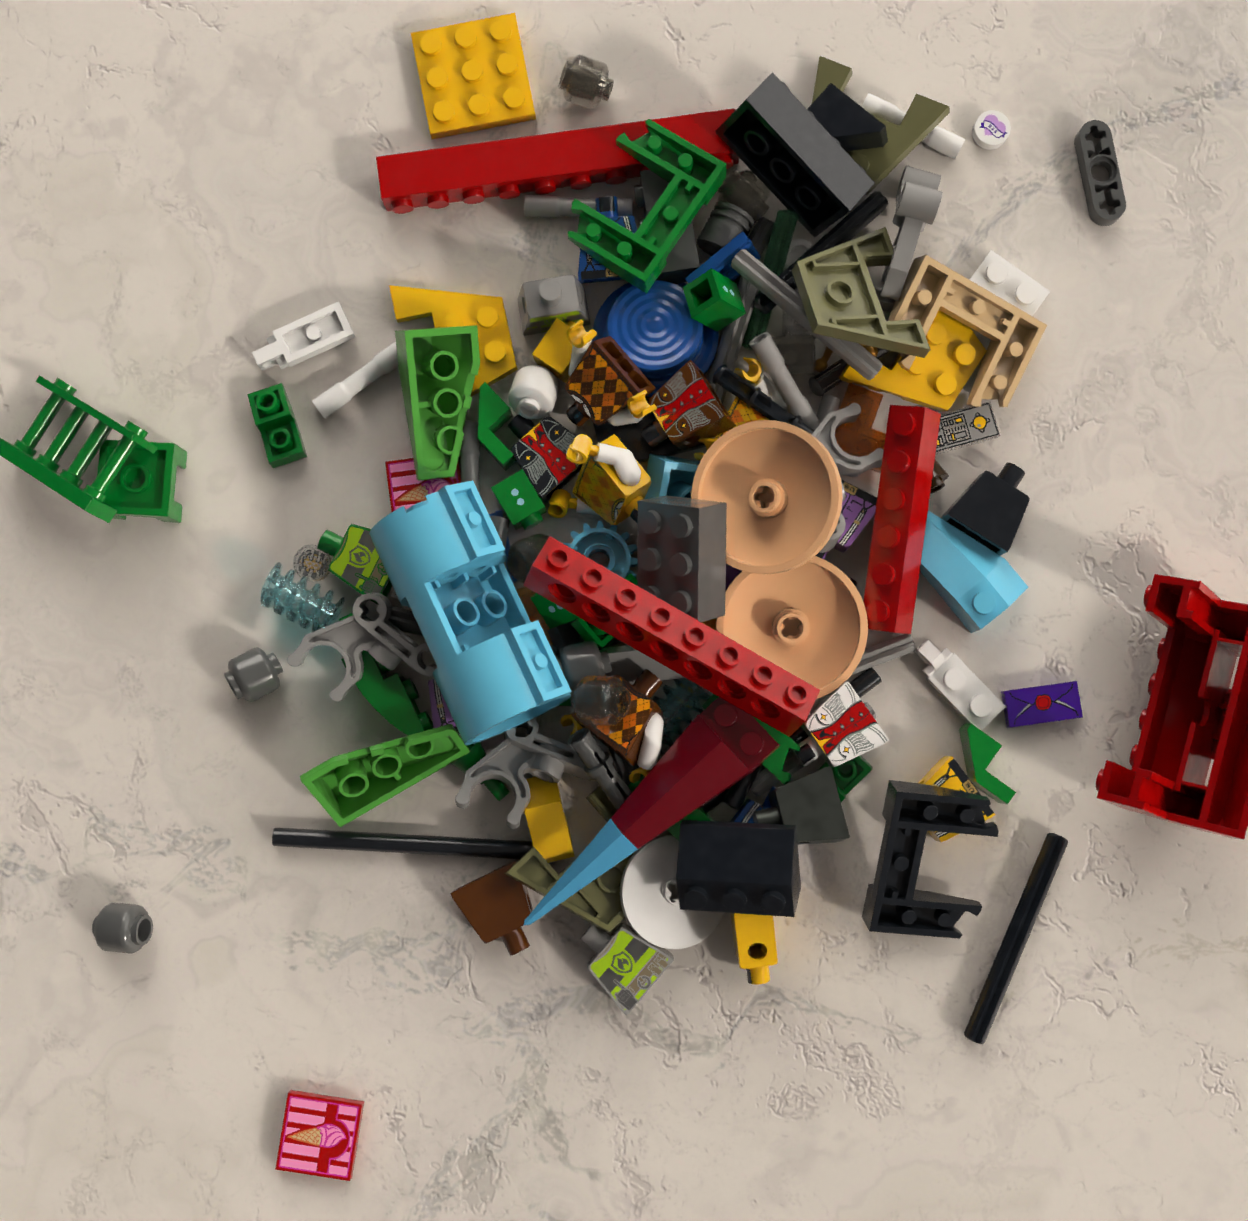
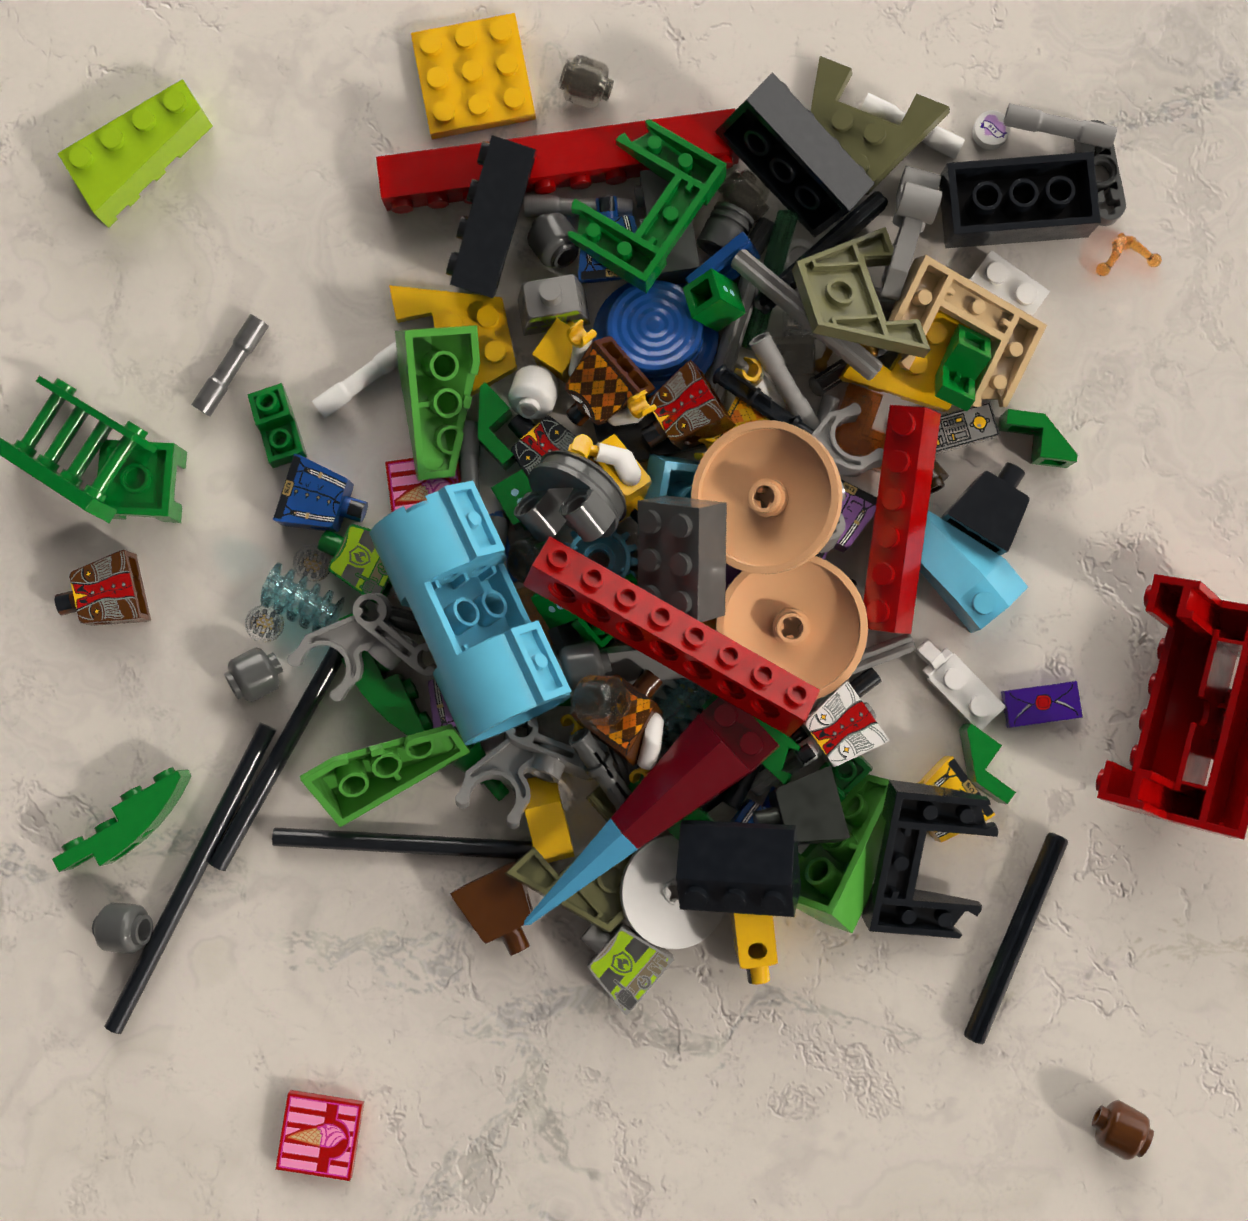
white hinge [252,301,356,371] -> none
black slope [808,83,888,151] -> none
none -> green slope [52,767,191,872]
none -> torso [54,550,151,626]
none -> lime wedge [57,79,213,228]
none -> black piece [104,723,277,1034]
none -> flat silver piece [191,314,269,417]
none -> black piece [209,646,344,871]
none -> clear tile [245,605,284,642]
none -> blue torso [273,453,368,532]
none -> black brick [446,135,537,298]
none -> dark grey piece [514,450,627,542]
none -> dark grey head [527,213,579,268]
none -> bright green wedge [797,774,889,933]
none -> green slope [935,324,991,411]
none -> black brick [939,152,1101,249]
none -> green slope [998,409,1078,468]
none -> light grey piece [1003,103,1117,149]
none -> reddish brown head [1091,1100,1154,1160]
none -> clear orange piece [1096,233,1162,276]

